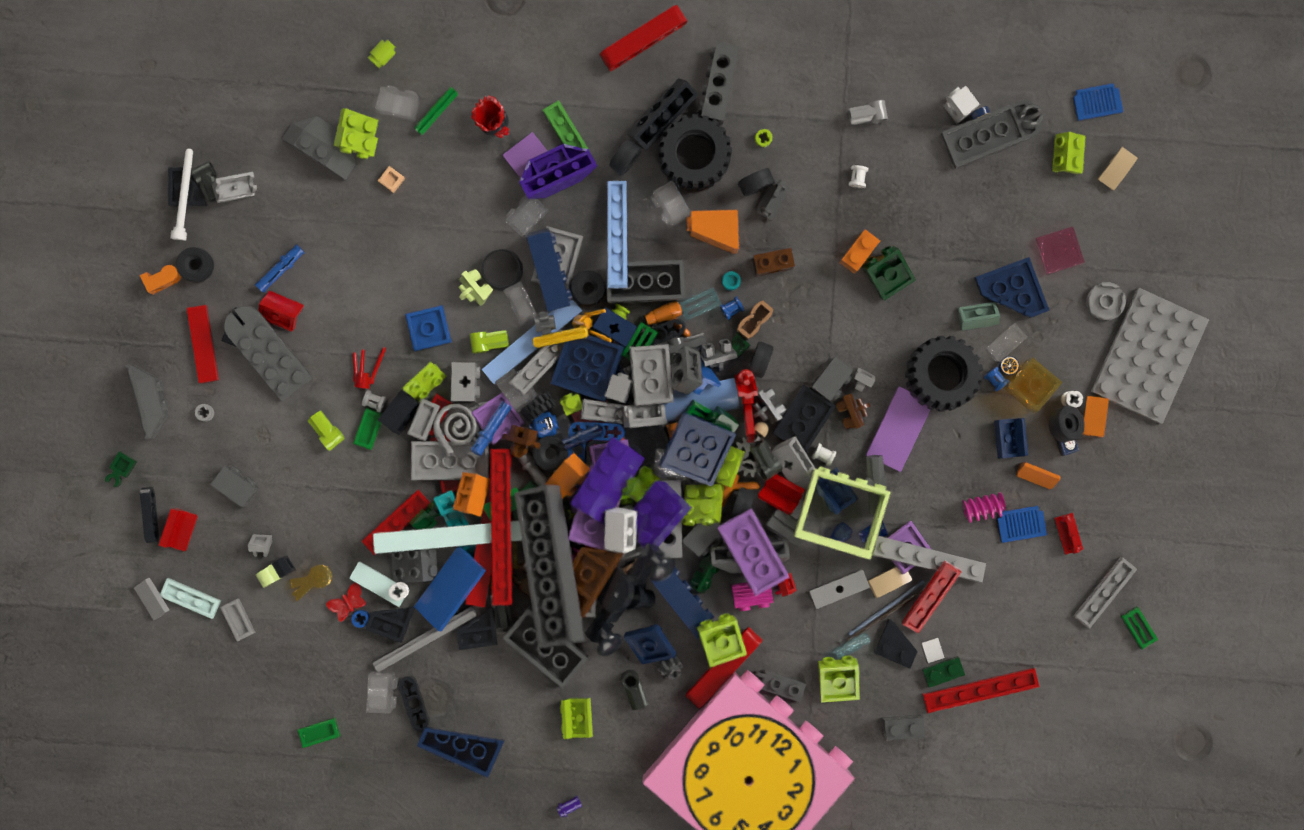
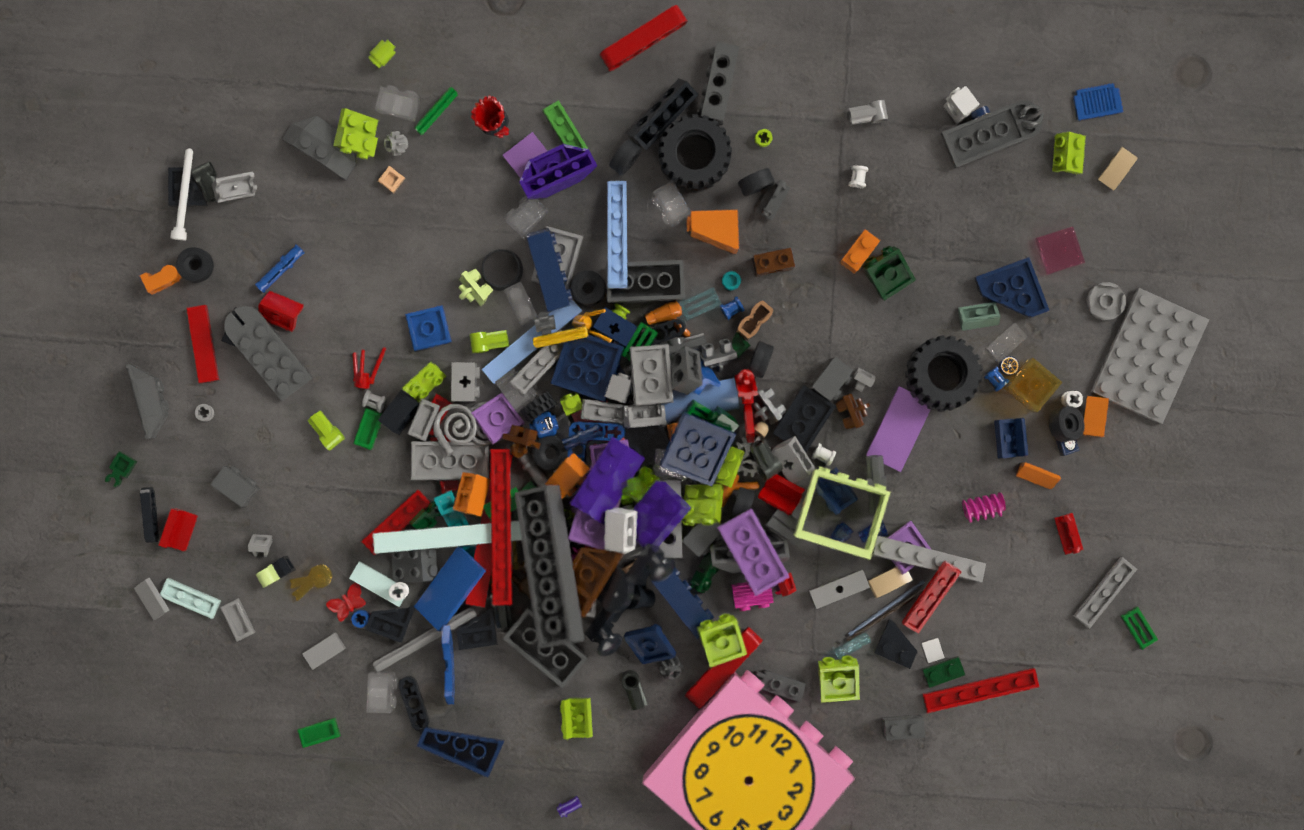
blue pin [470,402,512,456] -> none
blue window [997,506,1047,543] -> none
none -> light grey tile [302,632,346,670]
none -> light grey gear [384,131,408,156]
none -> blue tile [441,626,455,705]

